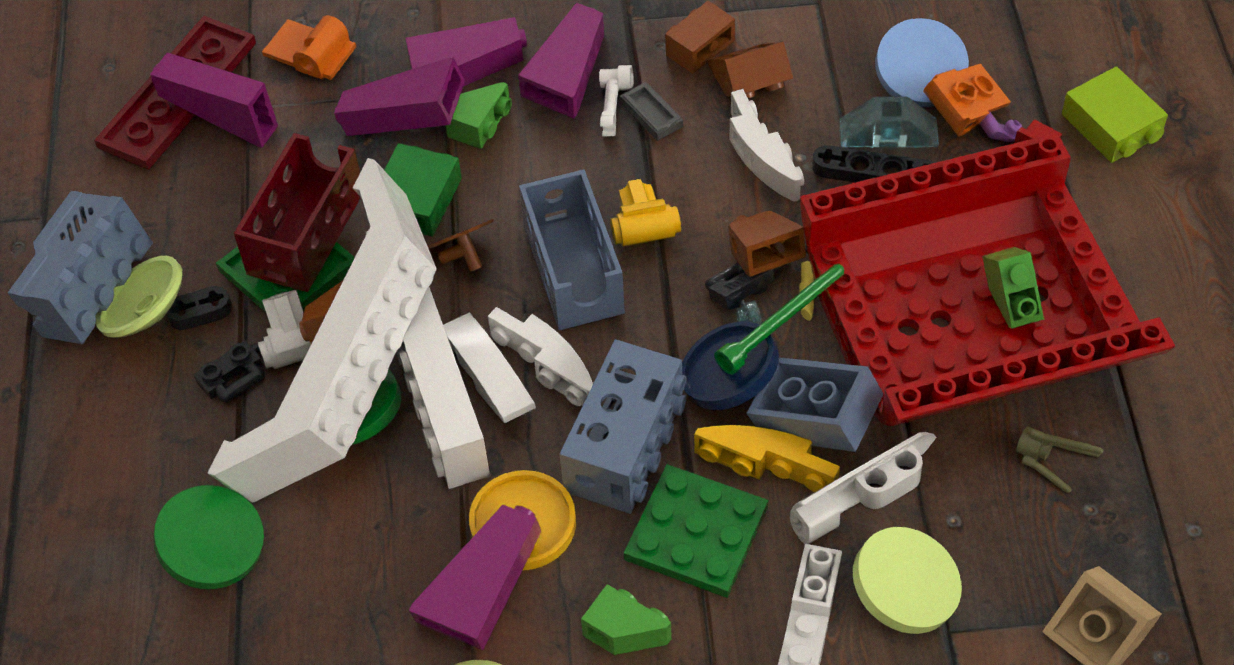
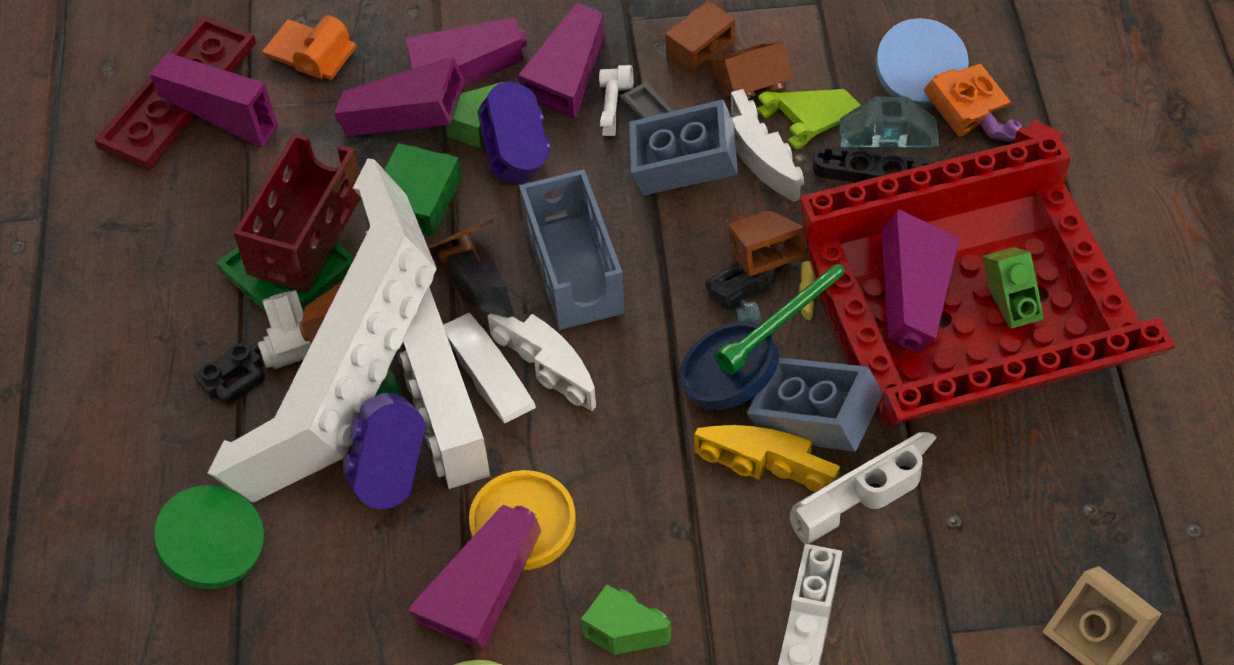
sand blue piece [8,191,153,344] -> none
yellowish green dish [96,256,182,338] -> none
black beam [166,286,232,330] -> none
sand blue piece [559,339,687,514] -> none
yellow piece [610,179,681,247] -> none
green plate [624,464,769,598] -> none
yellowish green piece [853,527,962,634] -> none
olive plant [1016,426,1104,493] -> none
lime brick [1062,66,1168,163] -> none
none -> dark purple brick [343,393,426,509]
none -> black slope [447,249,514,318]
none -> dark purple brick [477,82,550,184]
none -> sand blue brick [629,100,738,196]
none -> lime flag [757,89,864,150]
none -> magenta slope [882,209,959,353]

